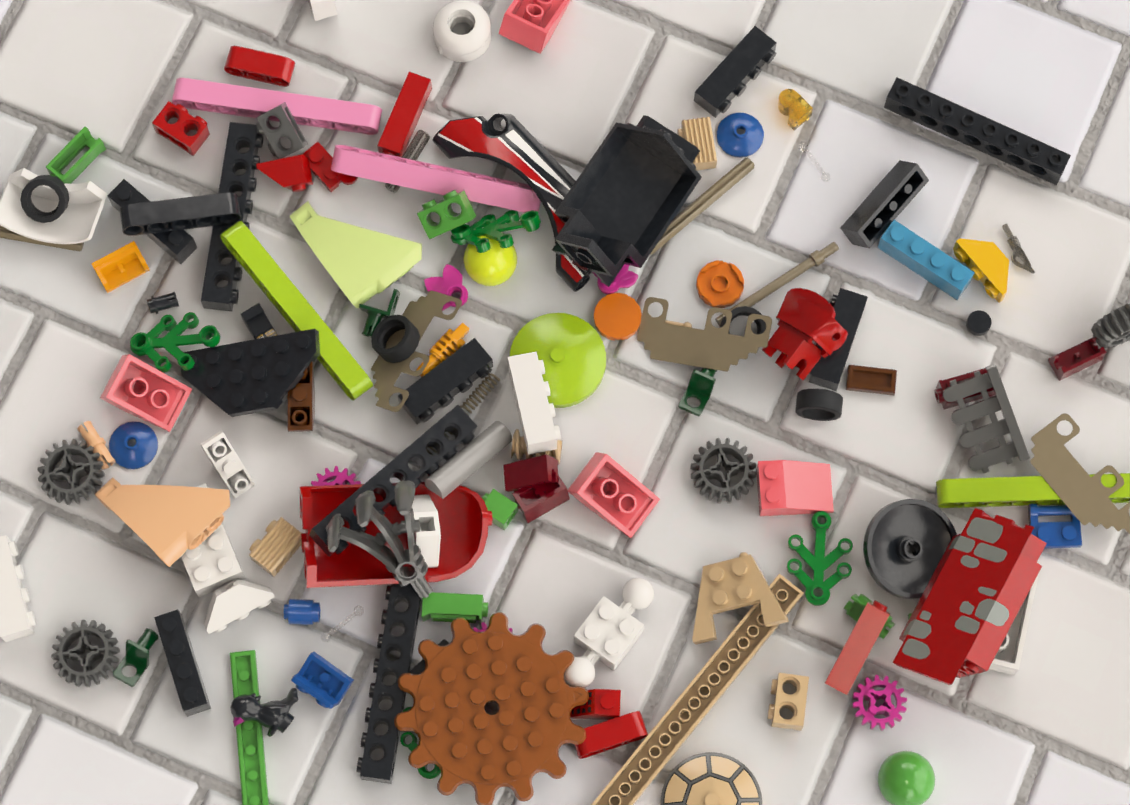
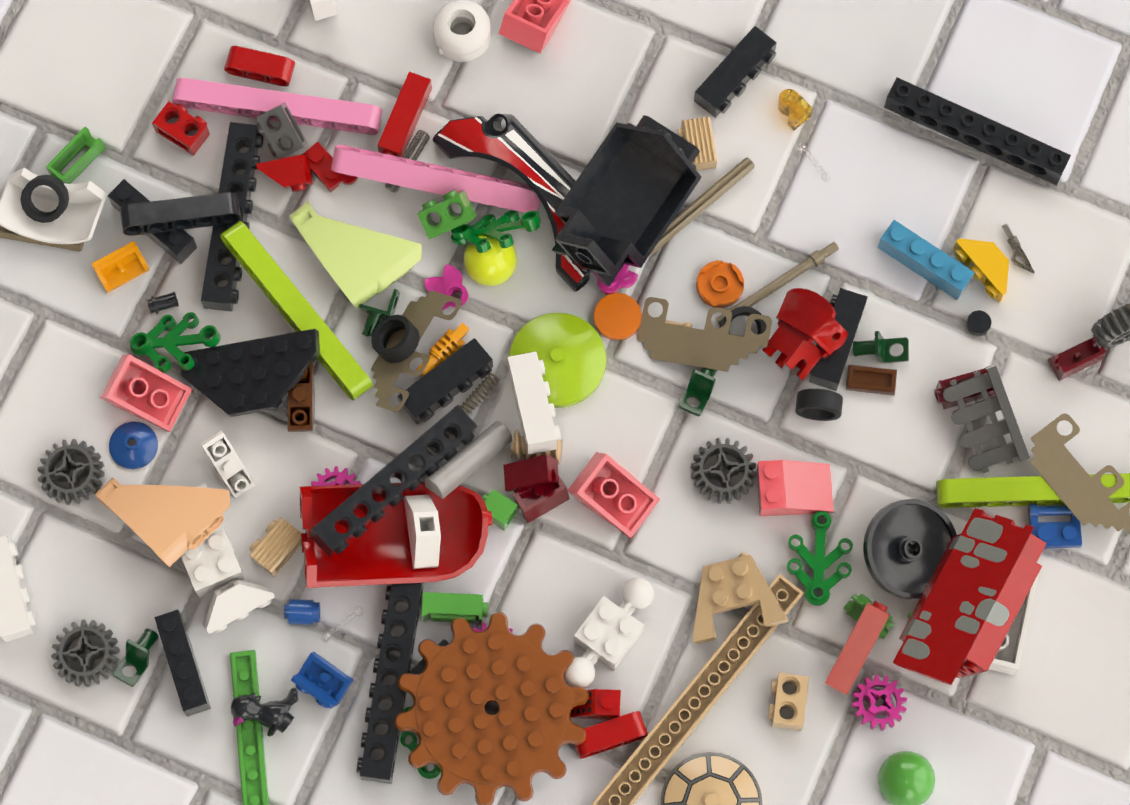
light nougat pin [77,421,116,470] -> none
black leg [241,303,277,339] -> none
dark grey piece [325,481,433,598] -> none
blue dish [716,113,764,157] -> none
black brick [840,160,929,249] -> none
none -> dark green bracket [853,331,909,363]

